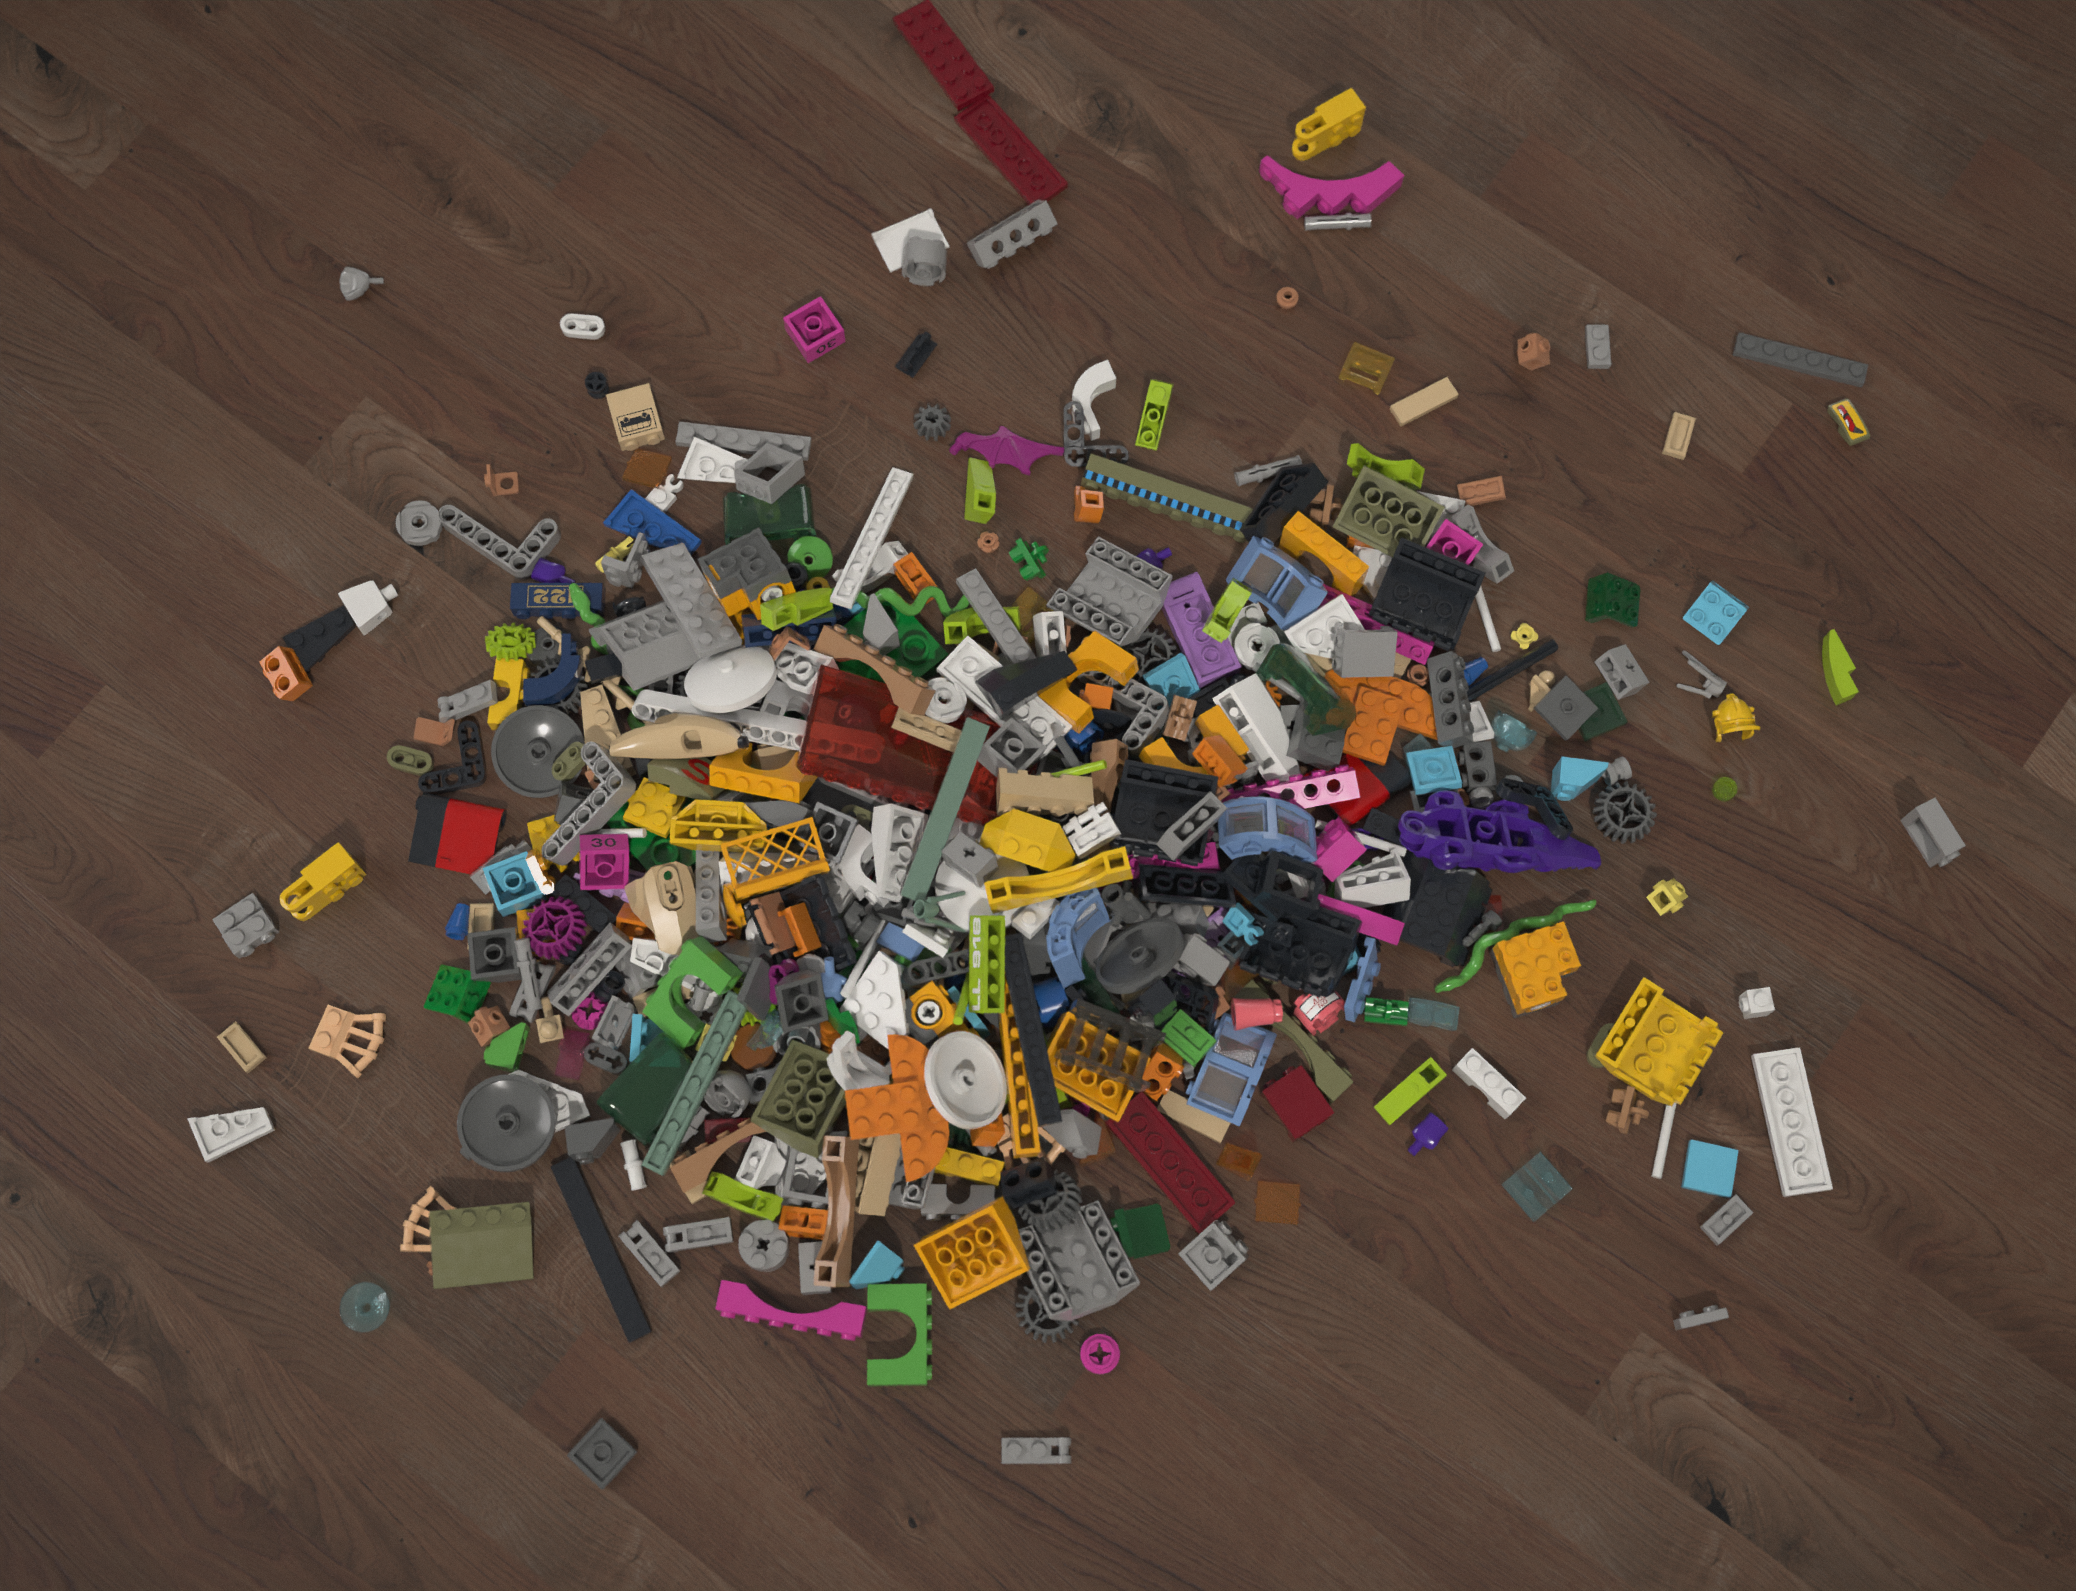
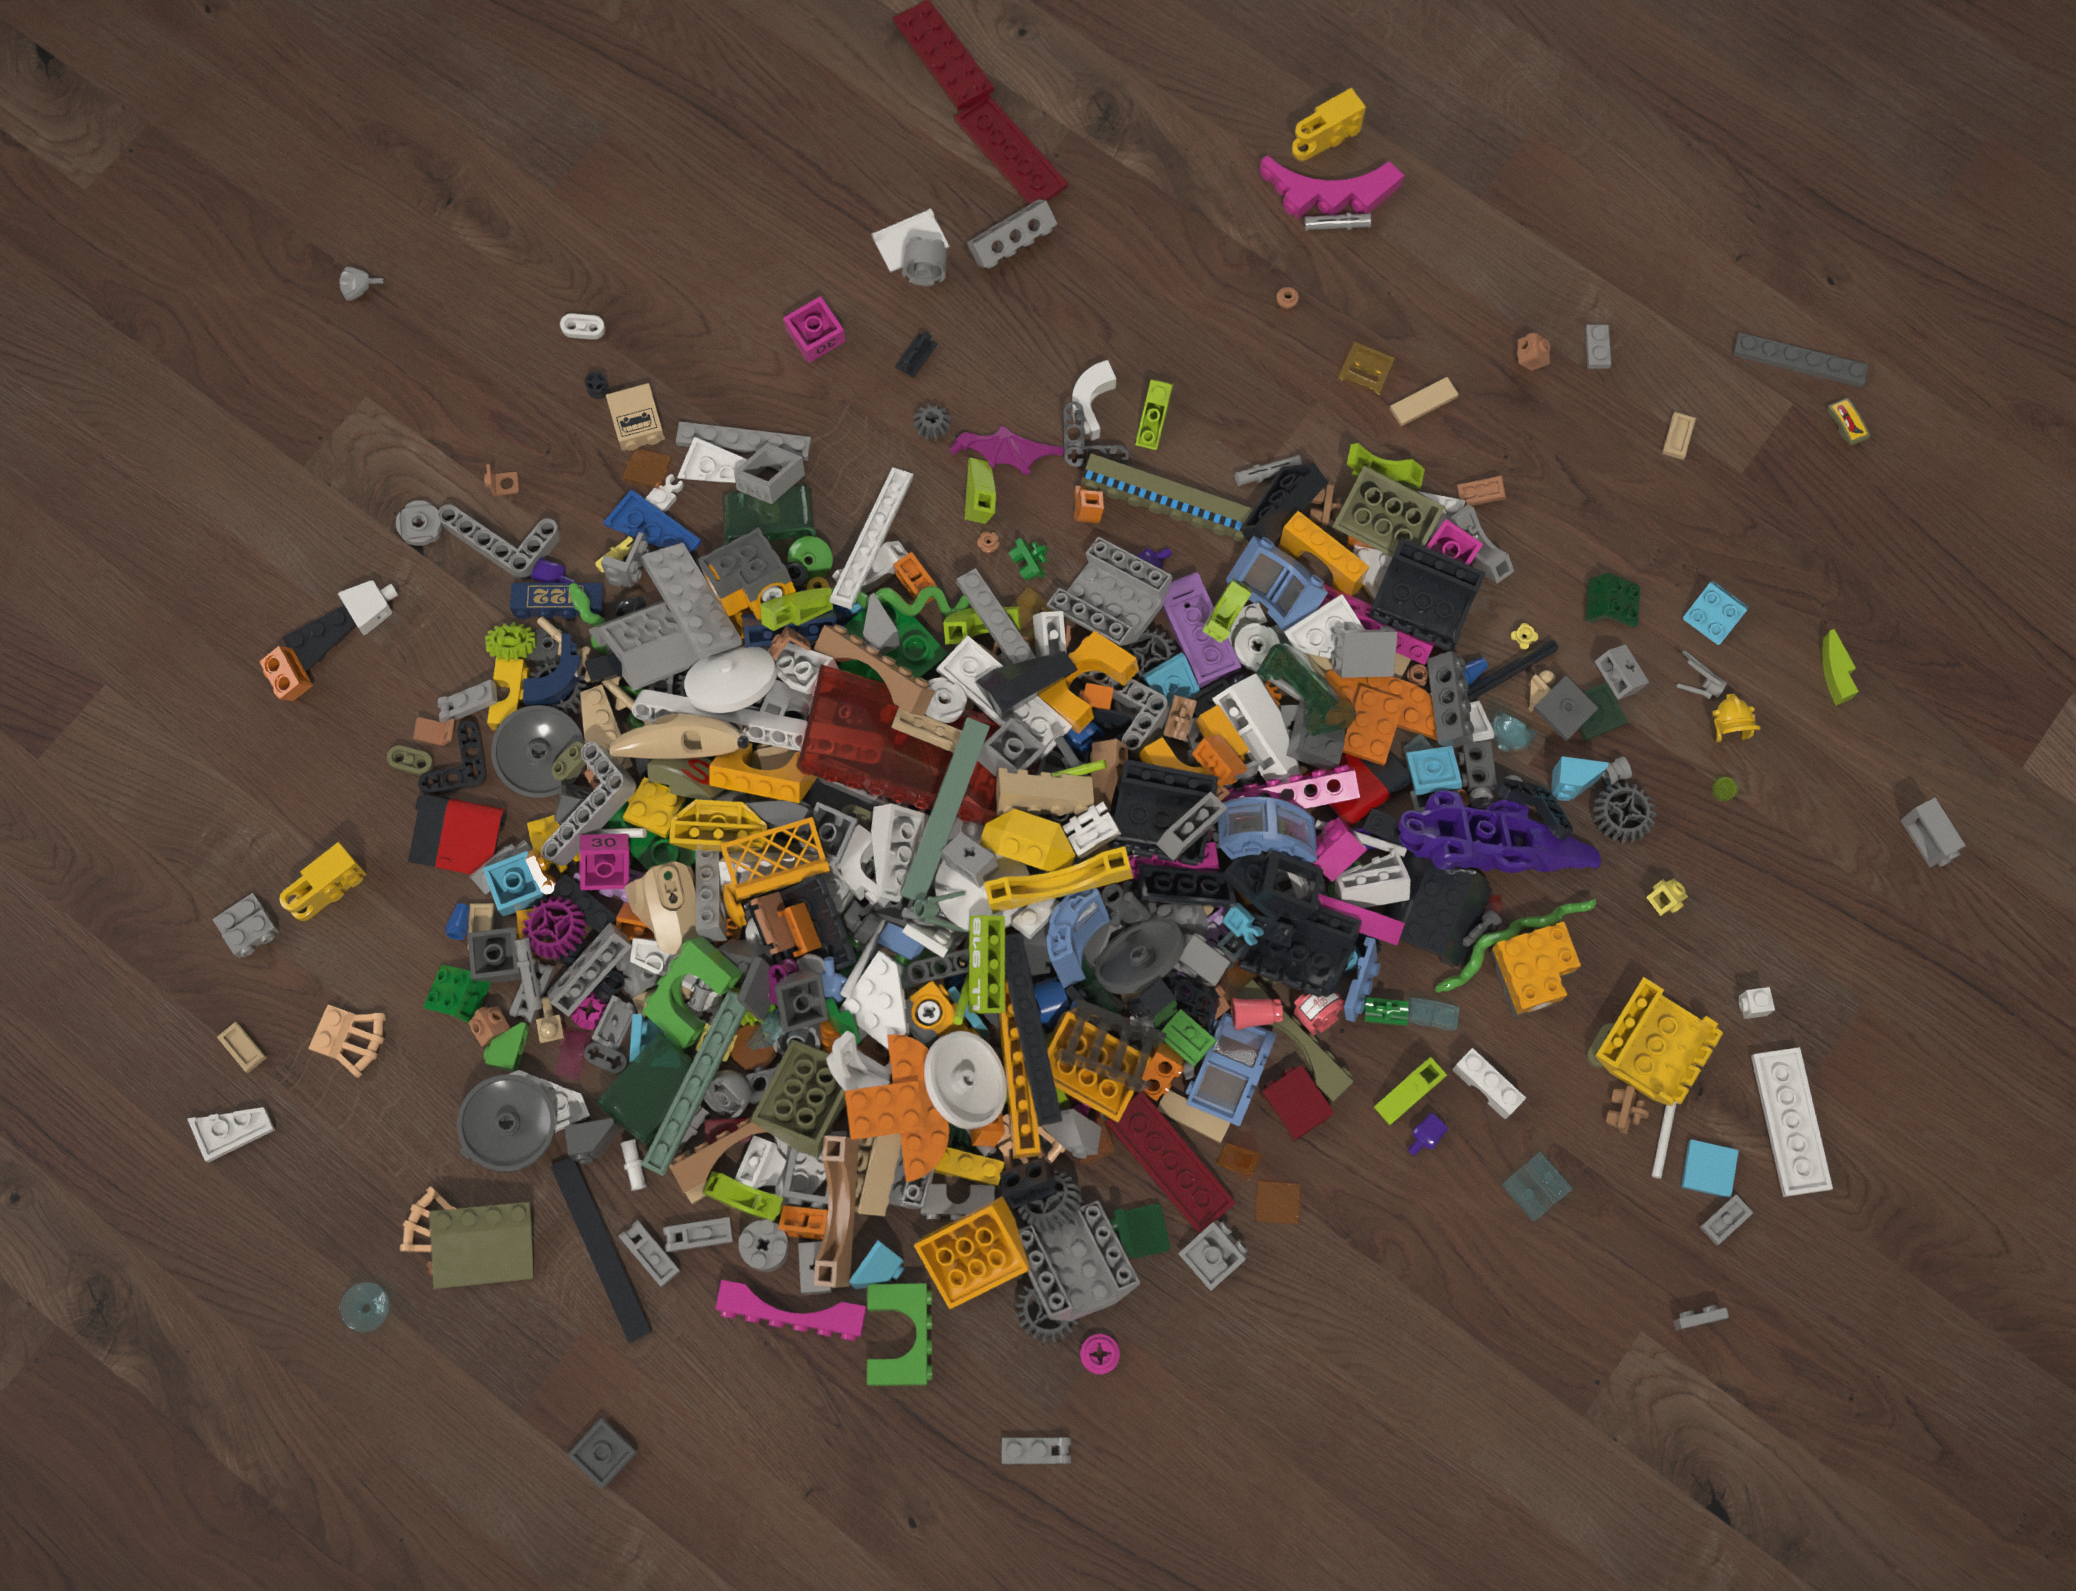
white bar [1471,566,1501,652] -> none

